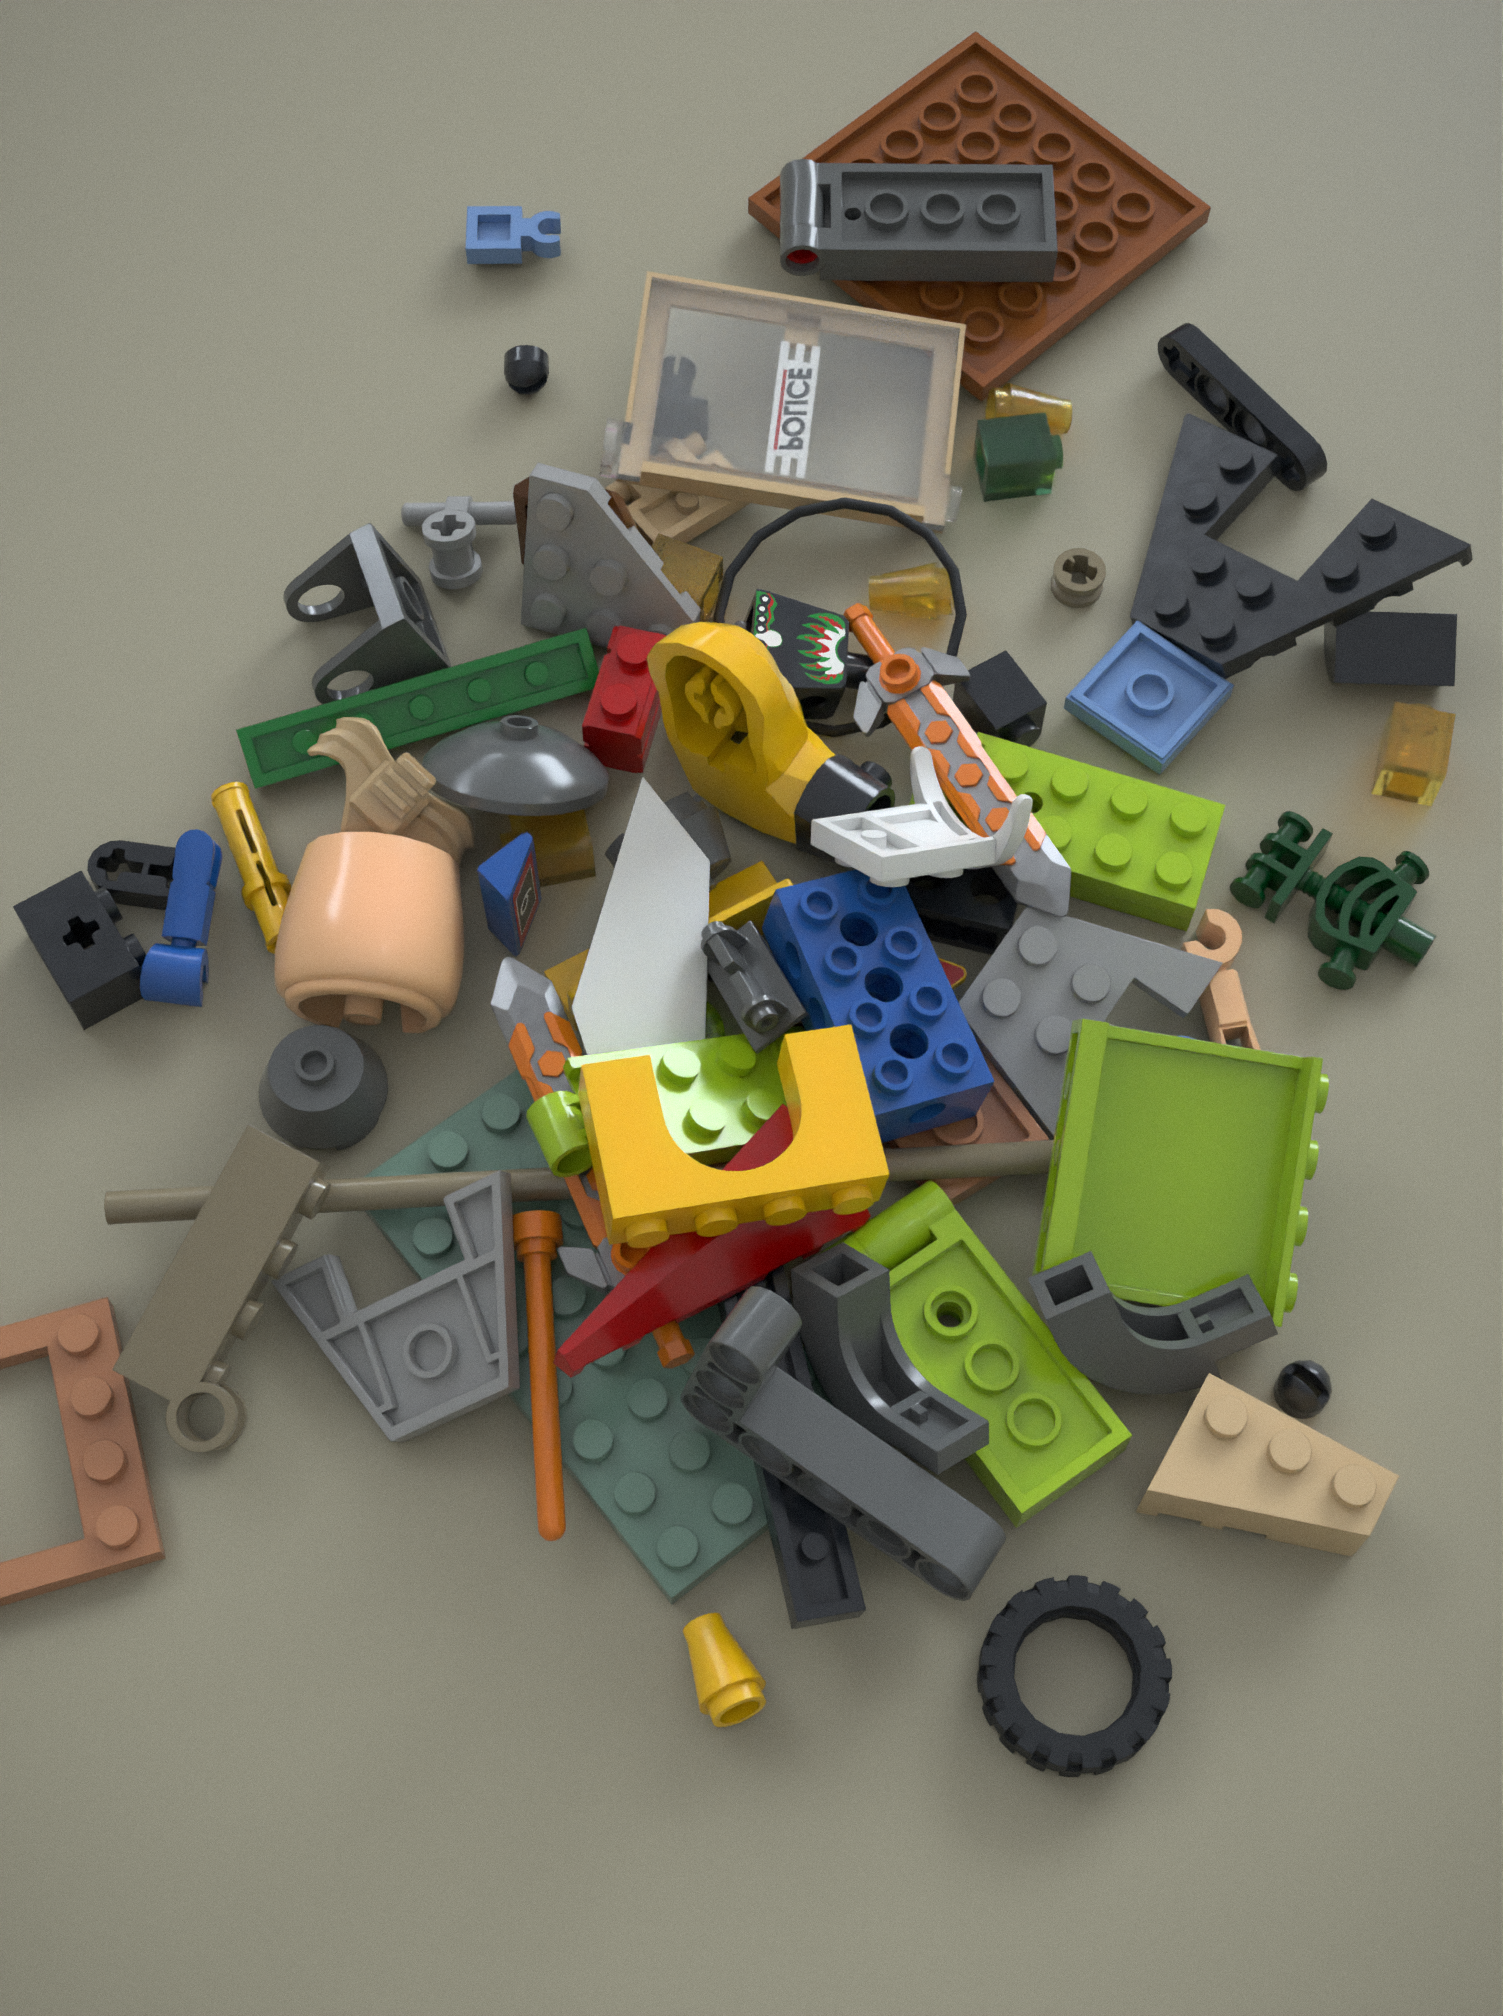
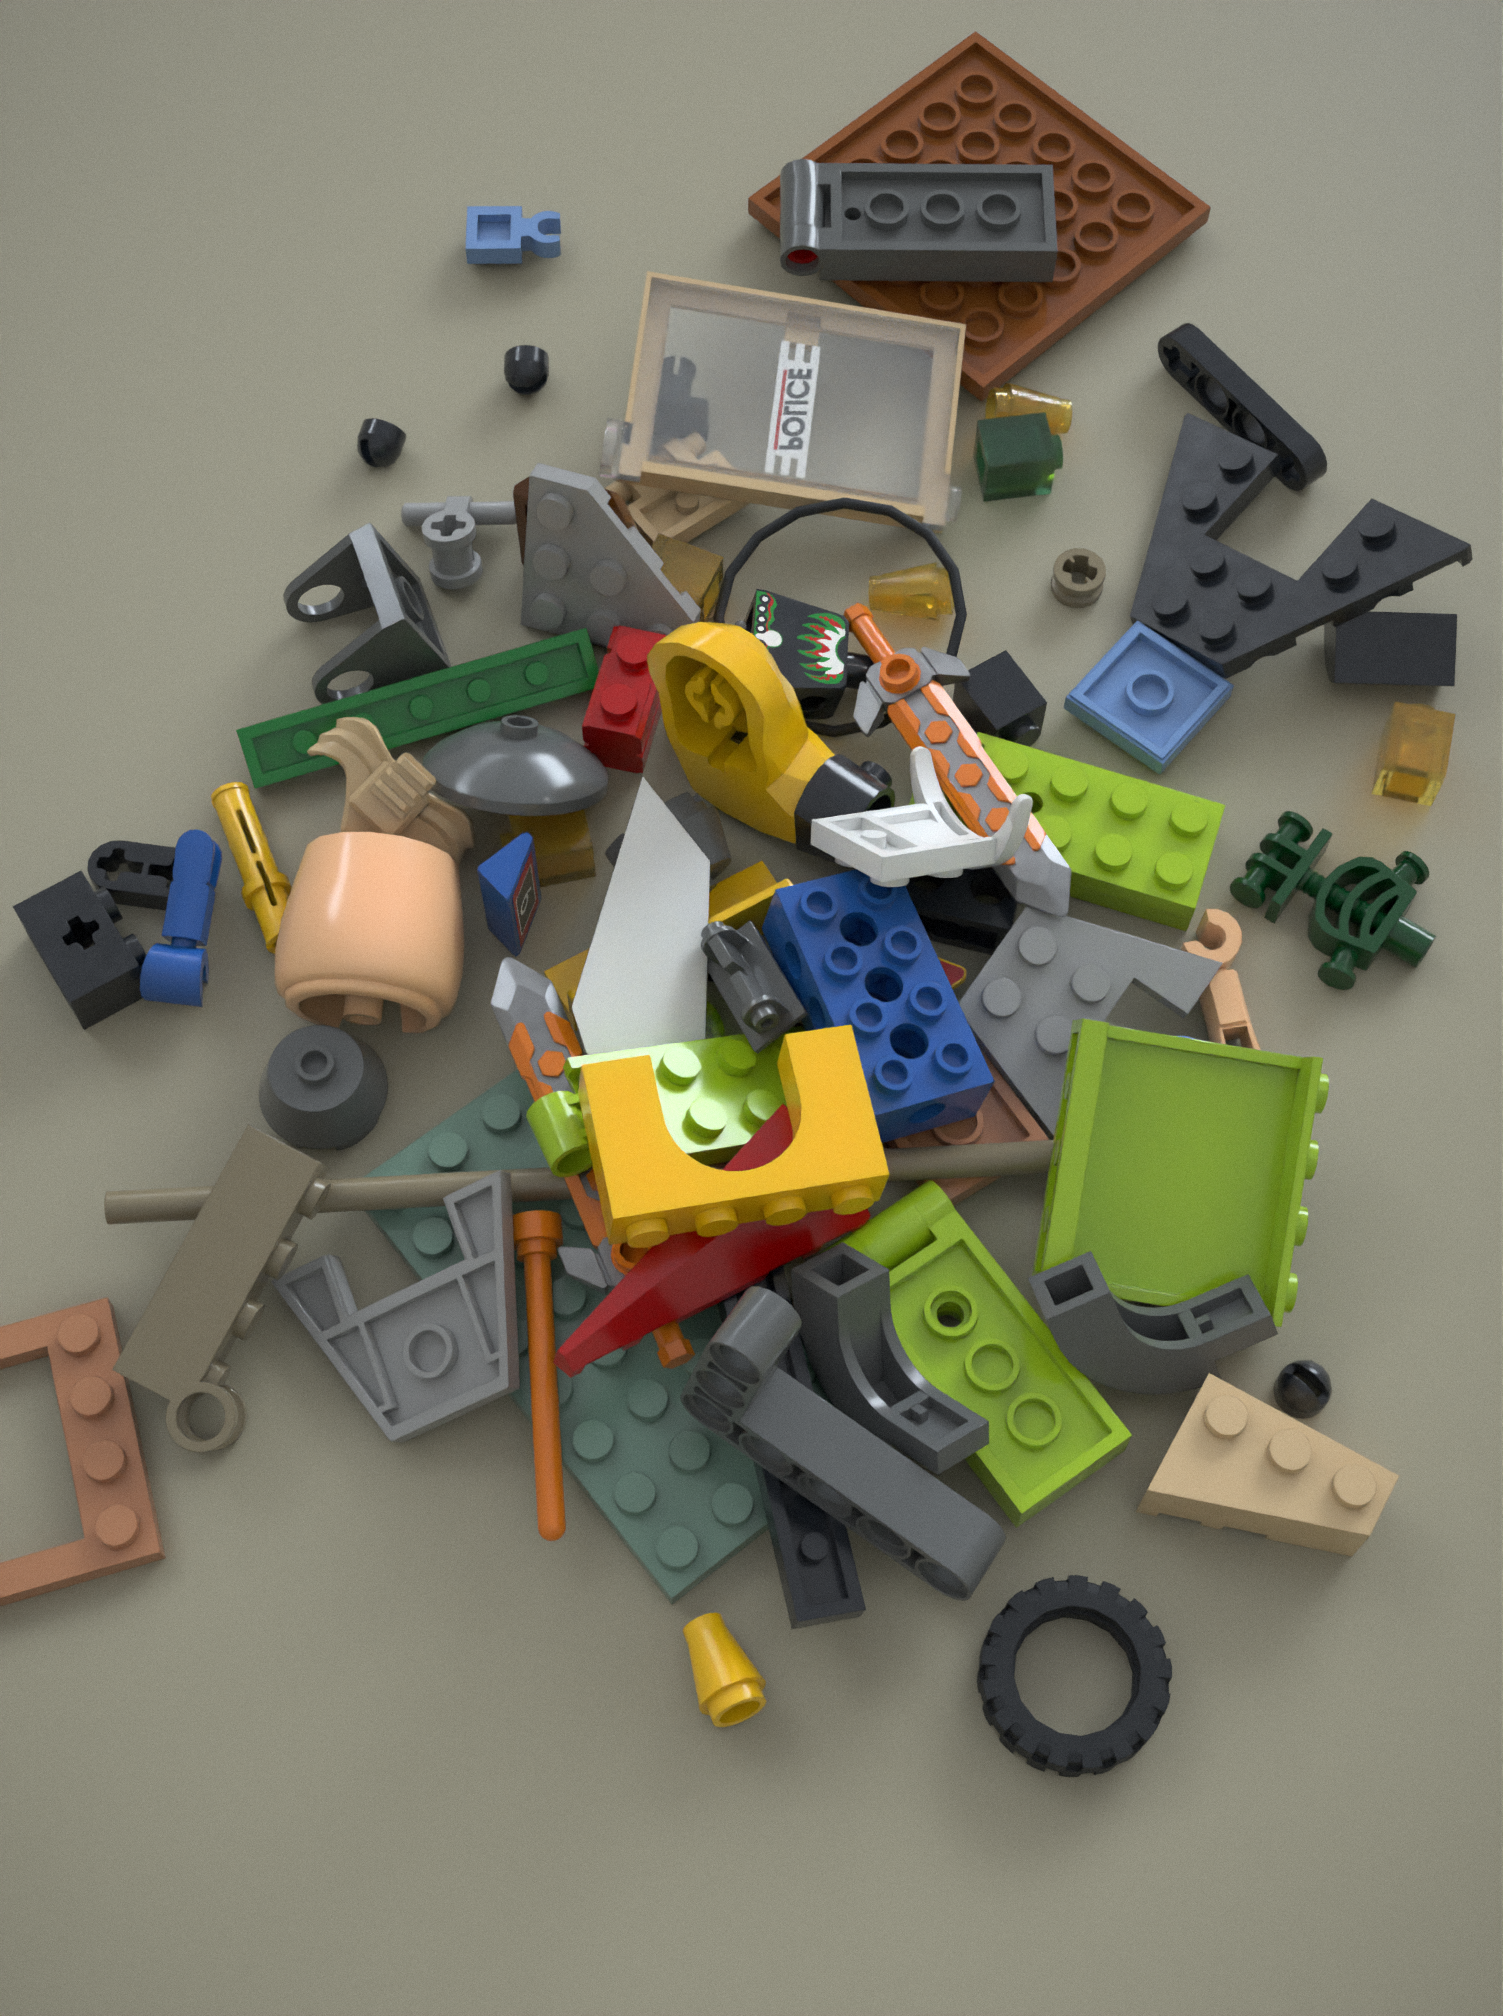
none -> black hinge [357,418,406,468]

